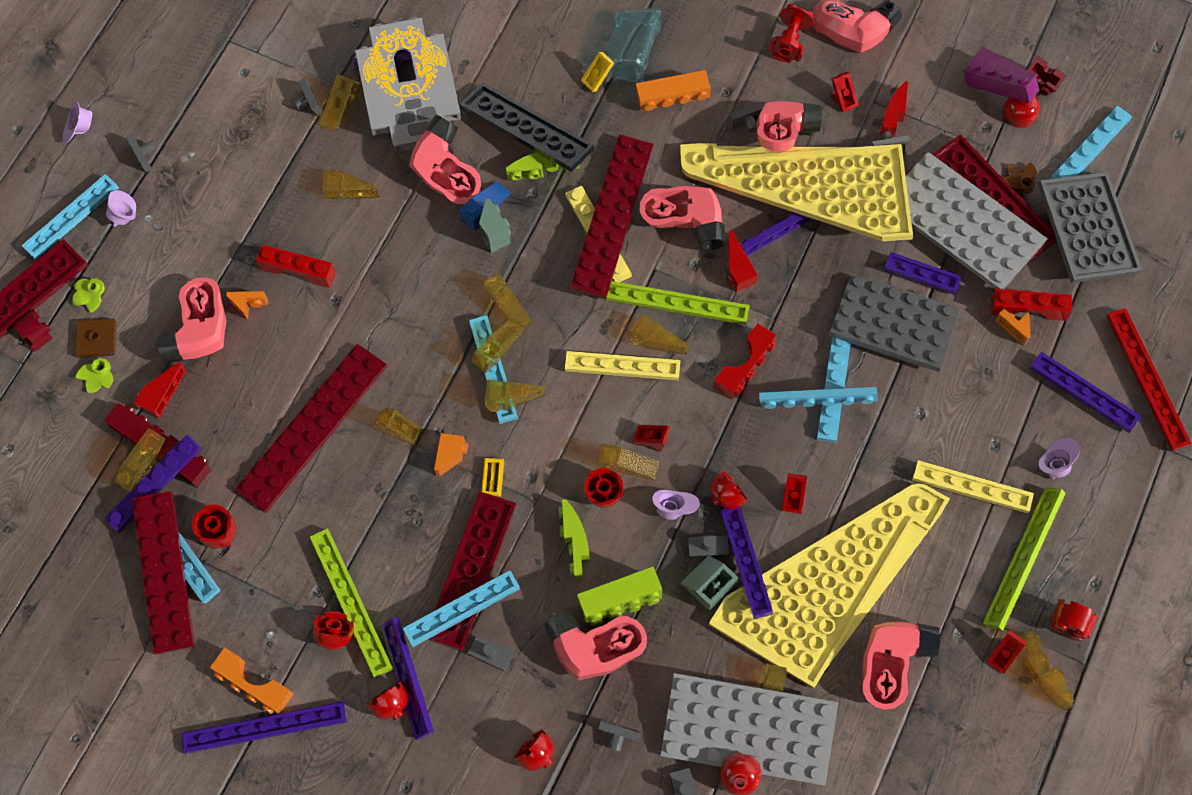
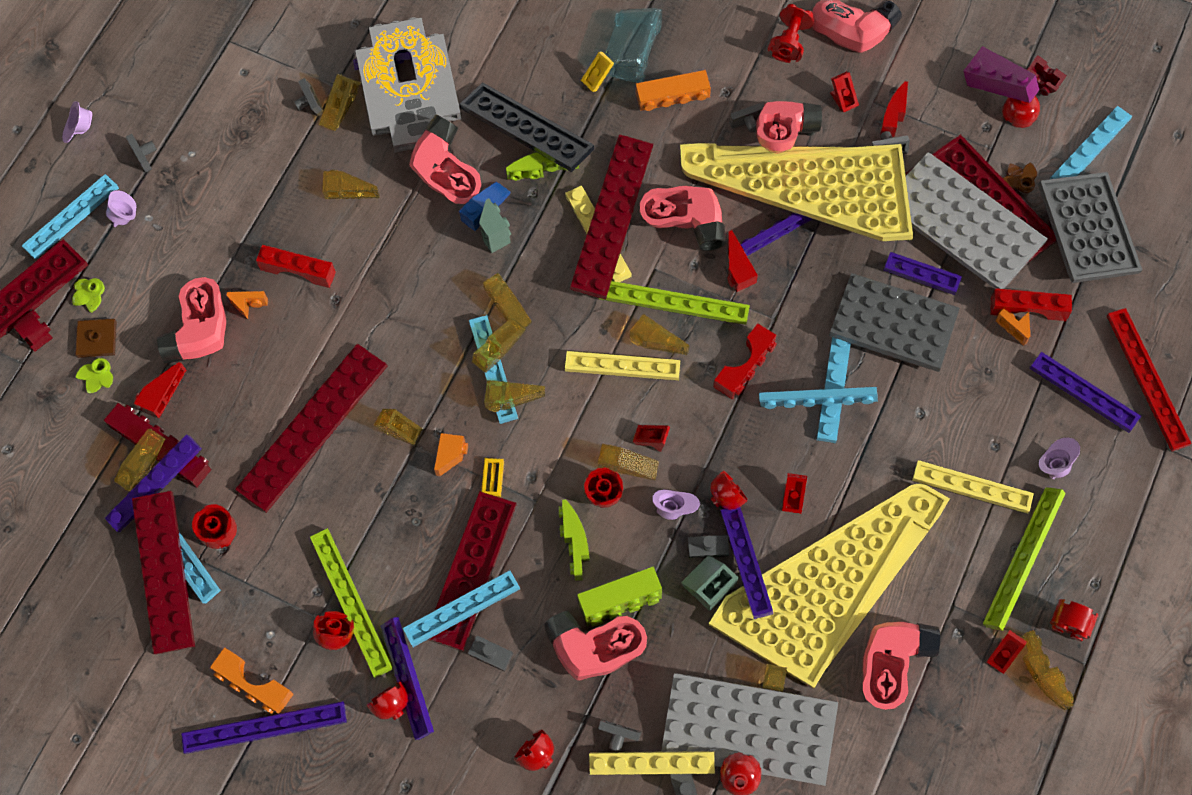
none -> light yellow plate [589,751,715,775]

